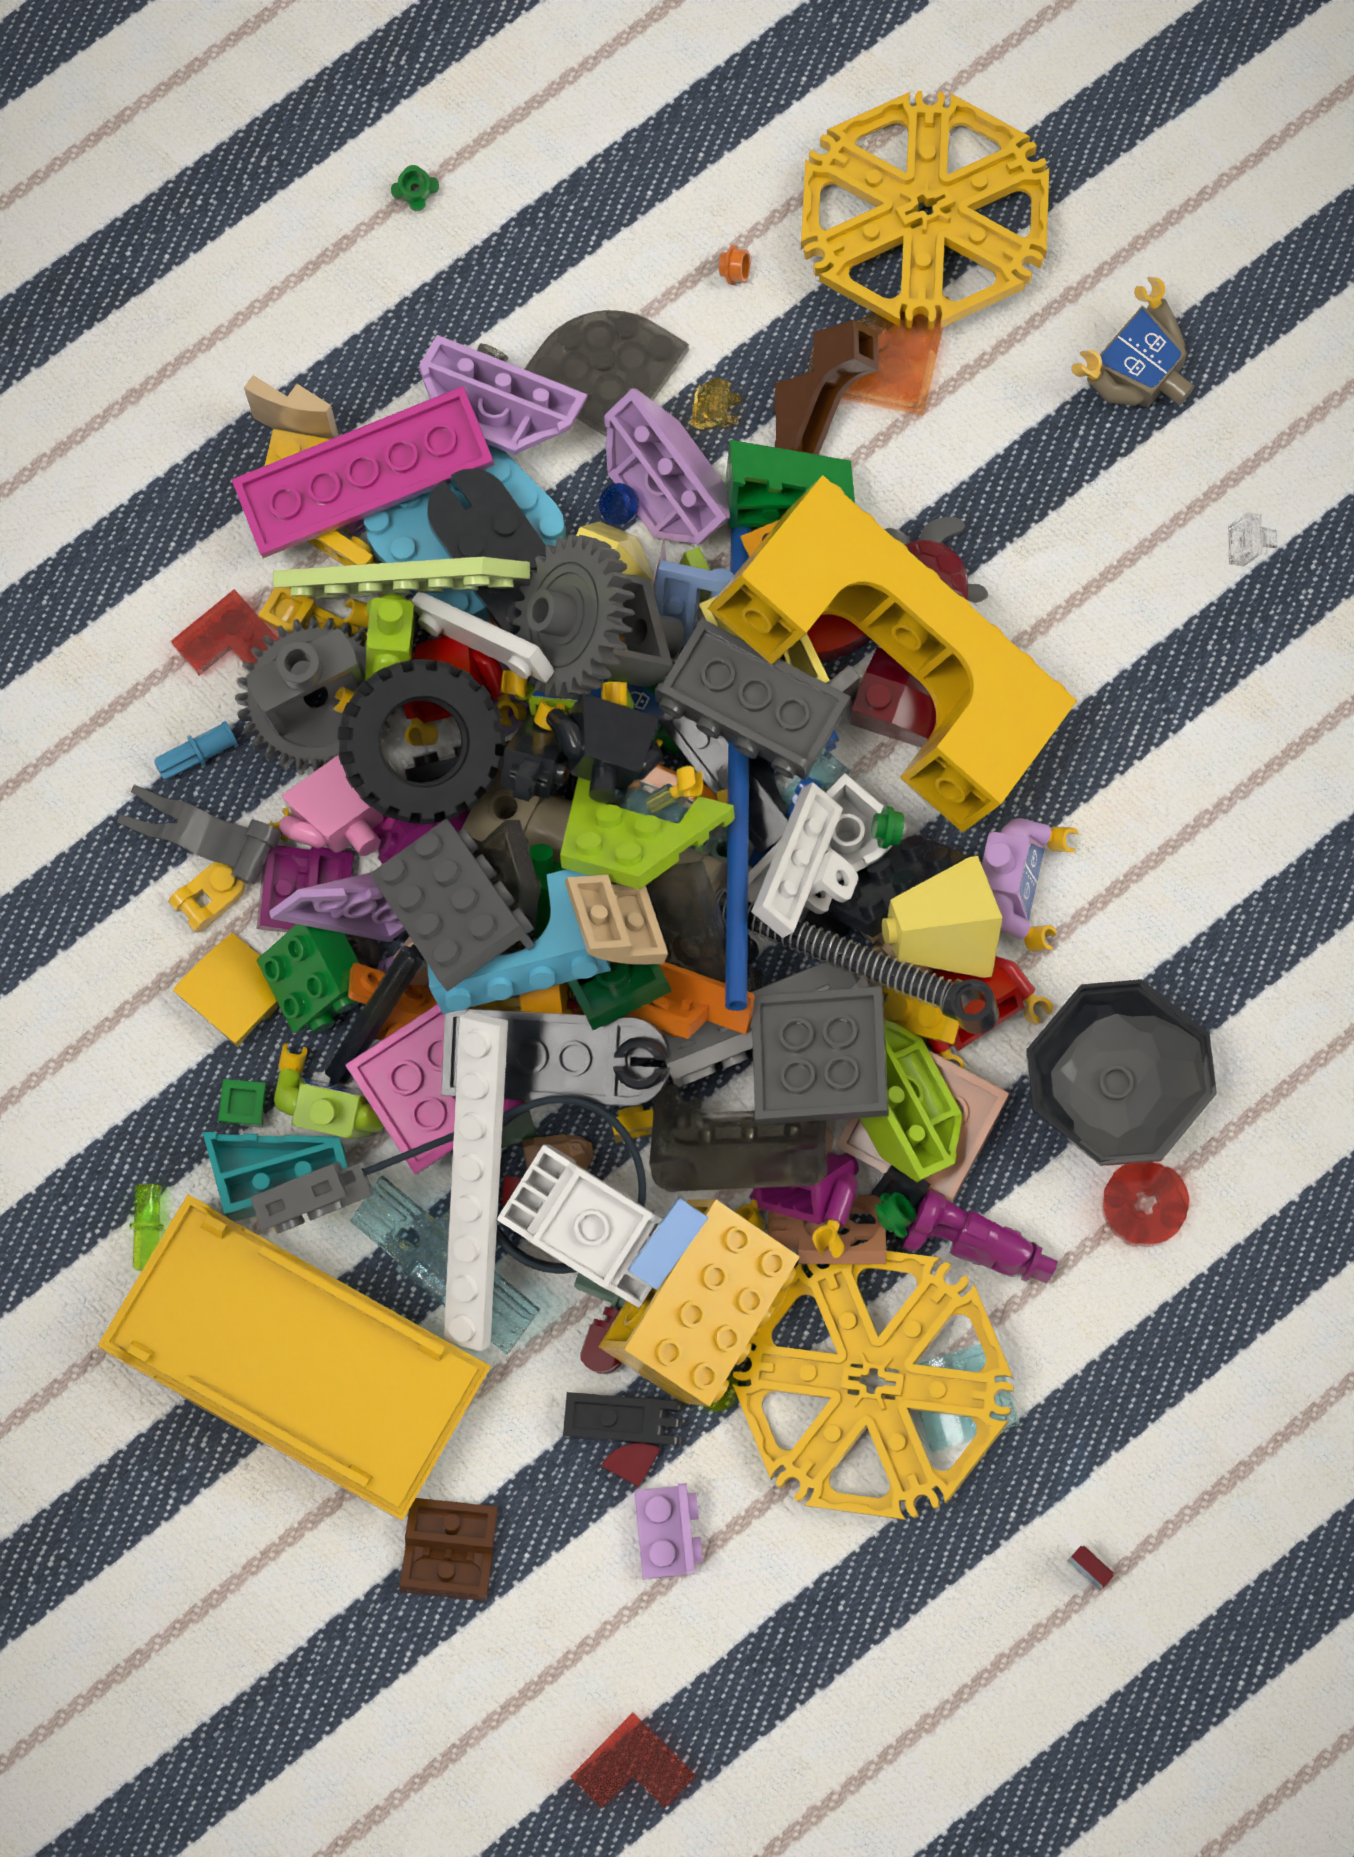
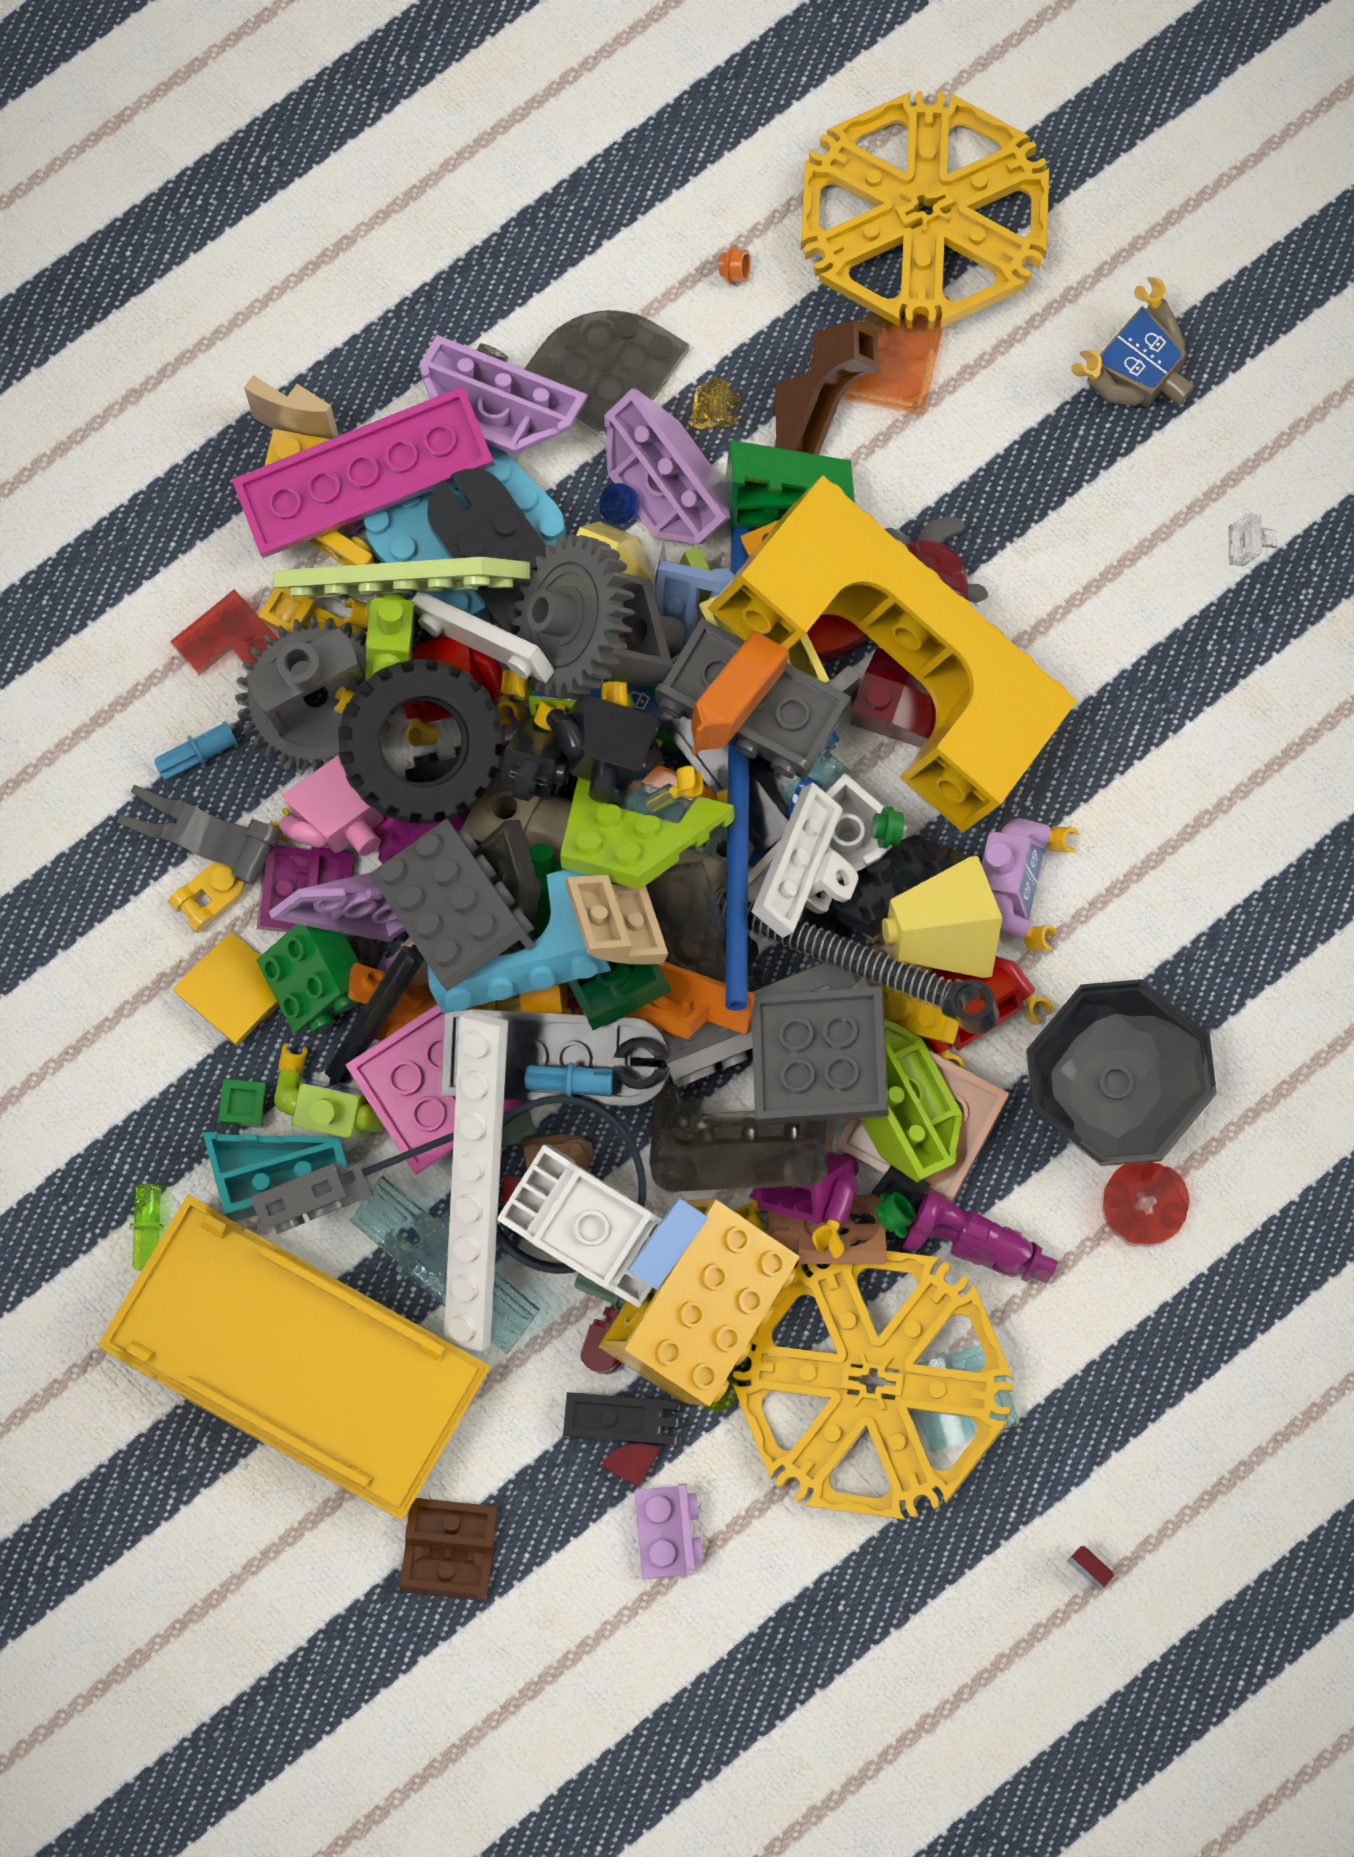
green plate [391,165,439,211] -> none
clear red plate [570,1712,696,1809] -> none
yellow plate [612,1106,657,1143] -> none
none -> dark azure axle [525,1062,614,1097]
none -> orange piece [691,631,789,756]

